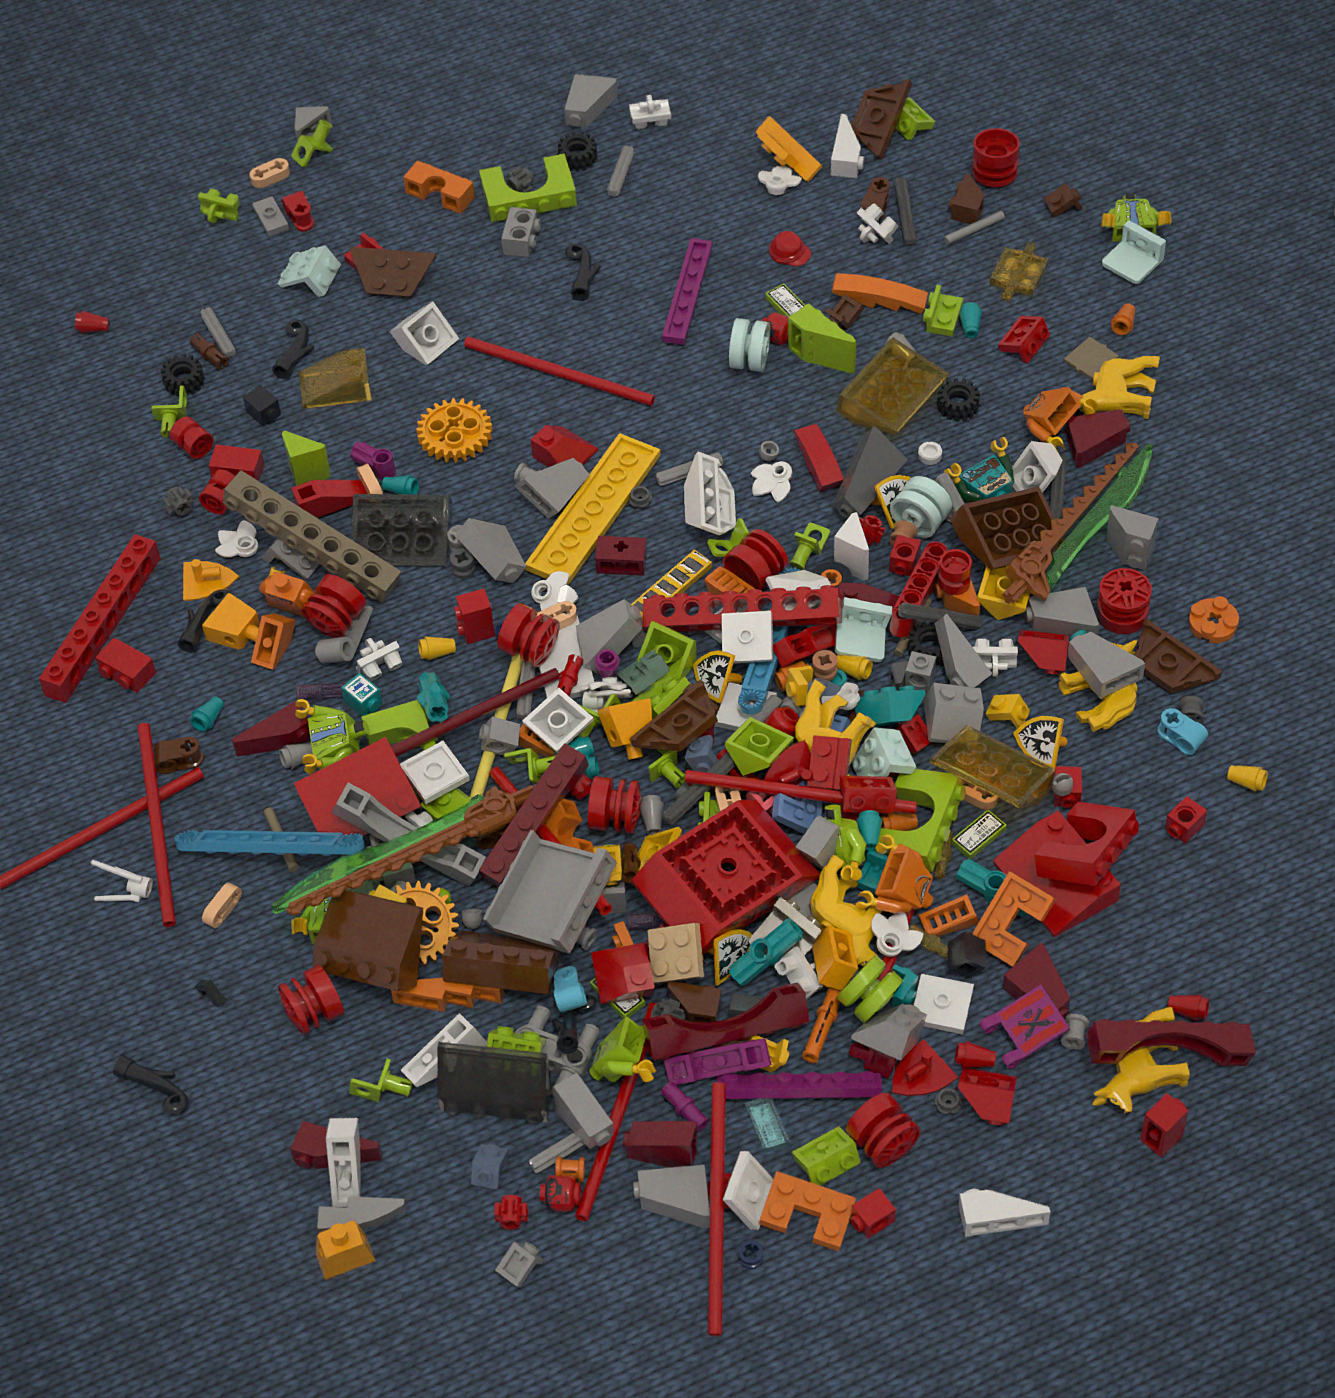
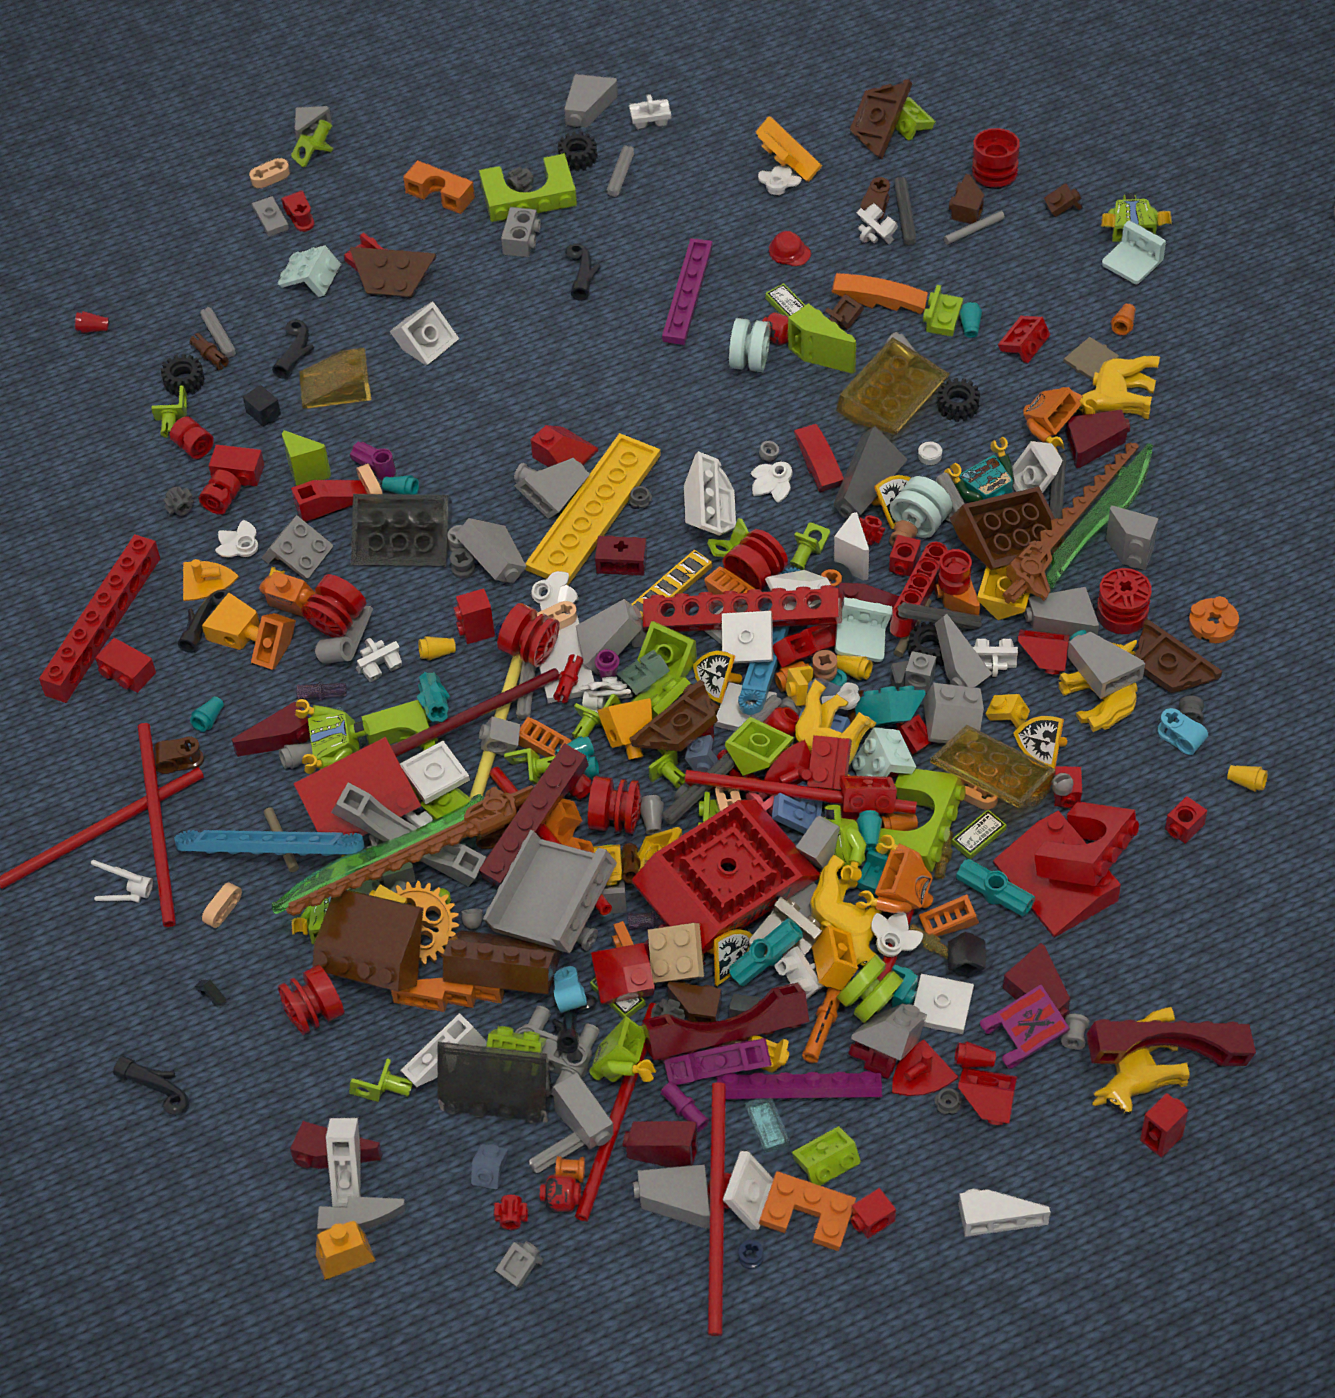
lime hips [197,188,240,223] -> none
dark tan brick [223,470,401,603] -> none
teal brick [341,673,383,716] -> none
light orange gear [416,398,493,463] -> none
red piece [464,336,655,406] -> none
white slope [523,688,594,753] -> none
light grey axle [656,452,723,486] -> none
white slope [831,114,864,178] -> none
red wheel [846,1093,921,1168] -> none
orange plate [972,871,1056,967] -> none
clear yellow plate [990,241,1048,300] -> none
red cone [1168,995,1209,1022] -> none

